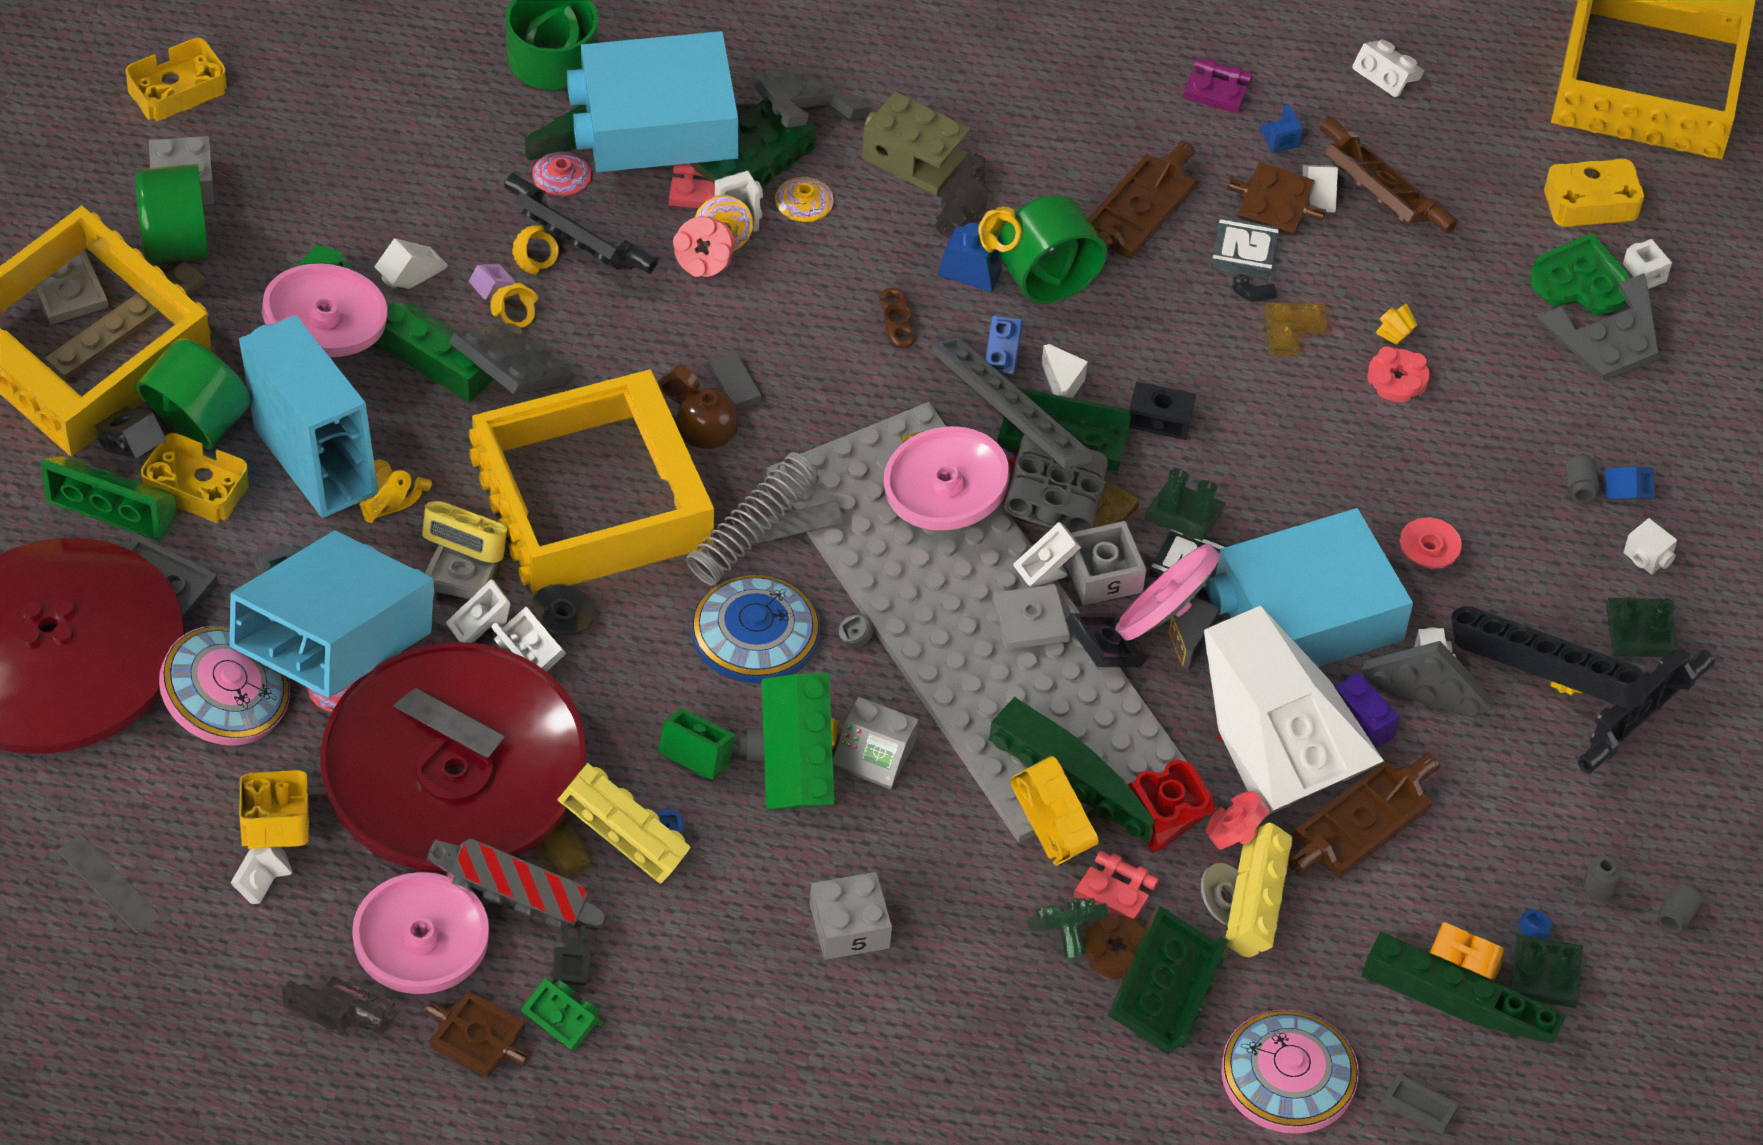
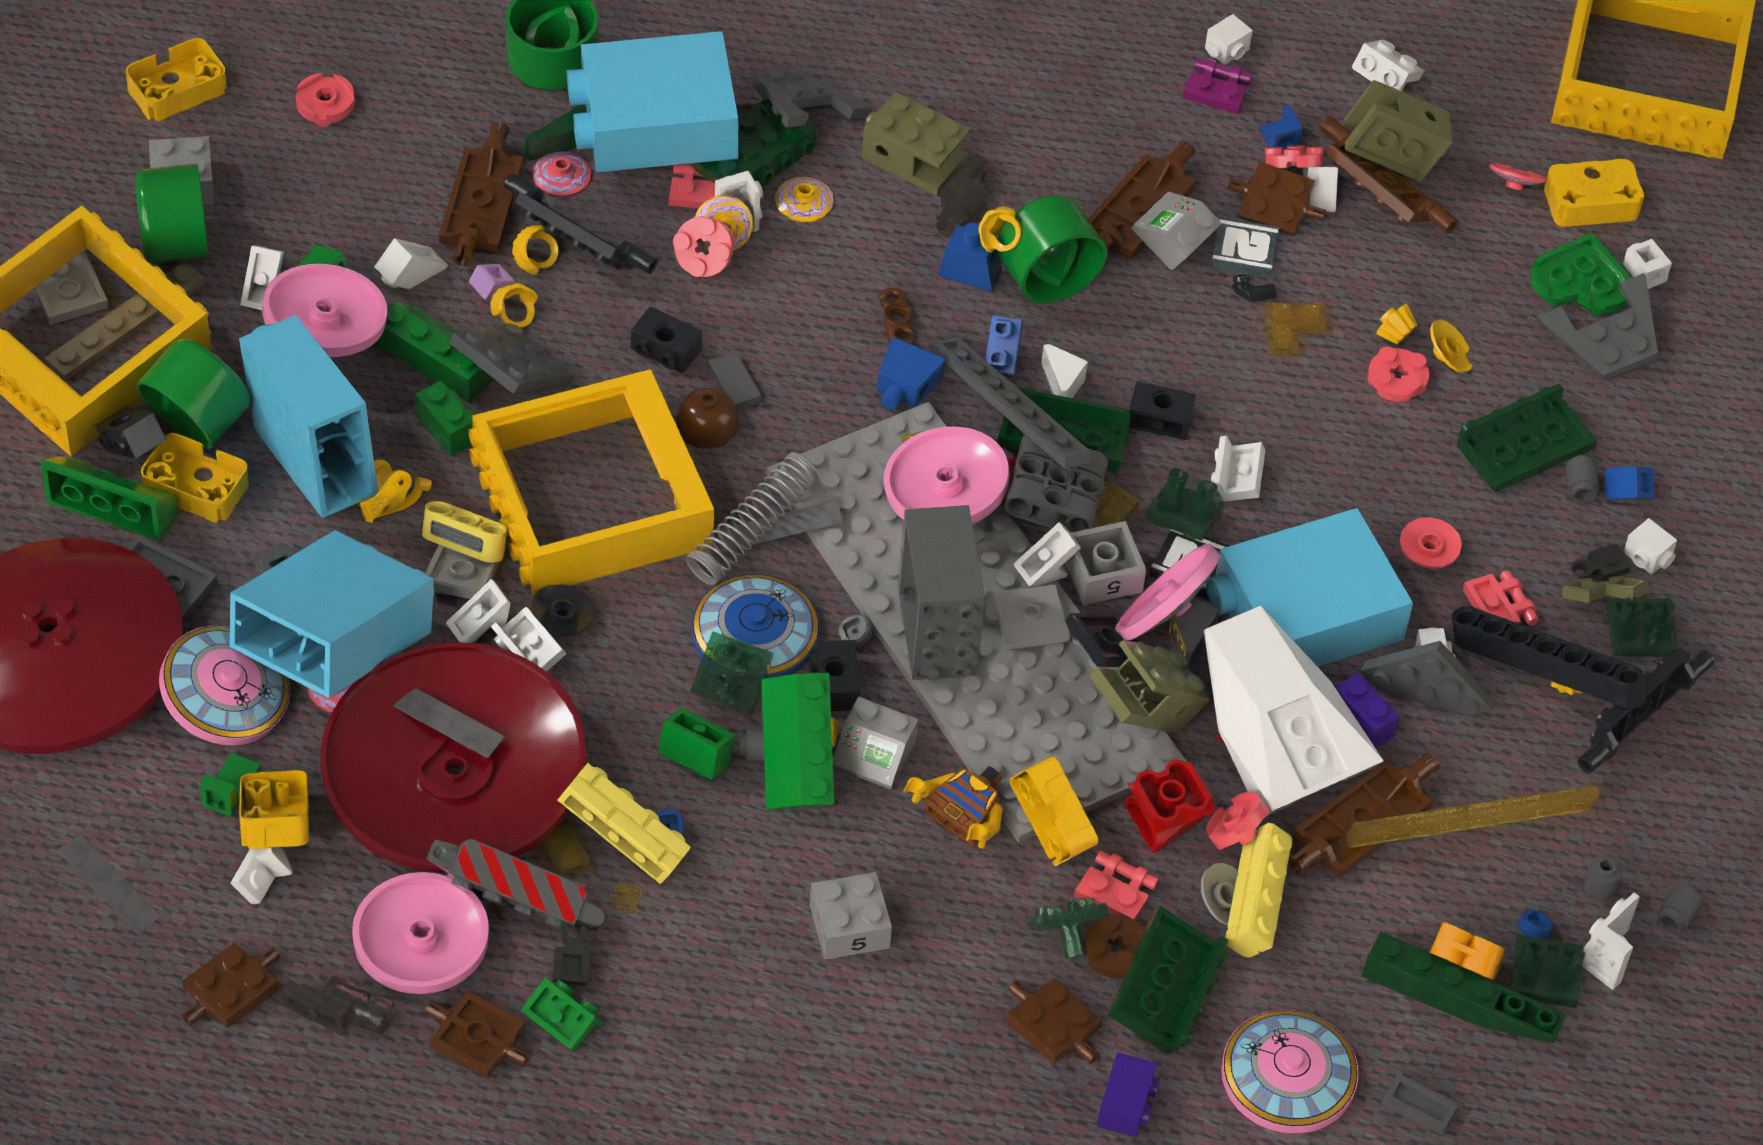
reddish brown tile [658,365,700,402] -> none
dark green slope [989,697,1155,843] -> none
none -> reddish brown plate [181,942,280,1028]
none -> green bracket [199,753,260,817]
none -> white slope [240,245,284,310]
none -> coral plate [296,73,355,127]
none -> green brick [415,381,475,456]
none -> reddish brown plate [439,122,523,267]
none -> clear yellow sticker [610,884,642,913]
none -> black brick [631,306,703,373]
none -> clear green plate [690,631,774,715]
none -> black brick [810,640,861,711]
none -> blue torso [877,337,945,410]
none -> dark grey window [897,505,985,680]
none -> torso [903,766,1003,849]
none -> reddish brown plate [1006,978,1102,1064]
none -> olive torso [1089,640,1211,734]
none -> dark purple brick [1097,1052,1160,1137]
none -> light grey slope [1131,192,1222,270]
none -> white brick [1205,14,1253,65]
none -> white bracket [1211,436,1265,502]
none -> coral plate [1265,145,1324,168]
none -> olive torso [1343,80,1452,182]
none -> clear yellow tile [1345,785,1600,848]
none -> yellow dish [1430,319,1472,374]
none -> dark green bracket [1456,384,1597,493]
none -> coral plate [1462,571,1539,626]
none -> coral dish [1489,163,1547,190]
none -> olive tile [1562,576,1649,603]
none -> pearl dark grey plate [1570,543,1631,581]
none -> white bracket [1582,892,1640,990]

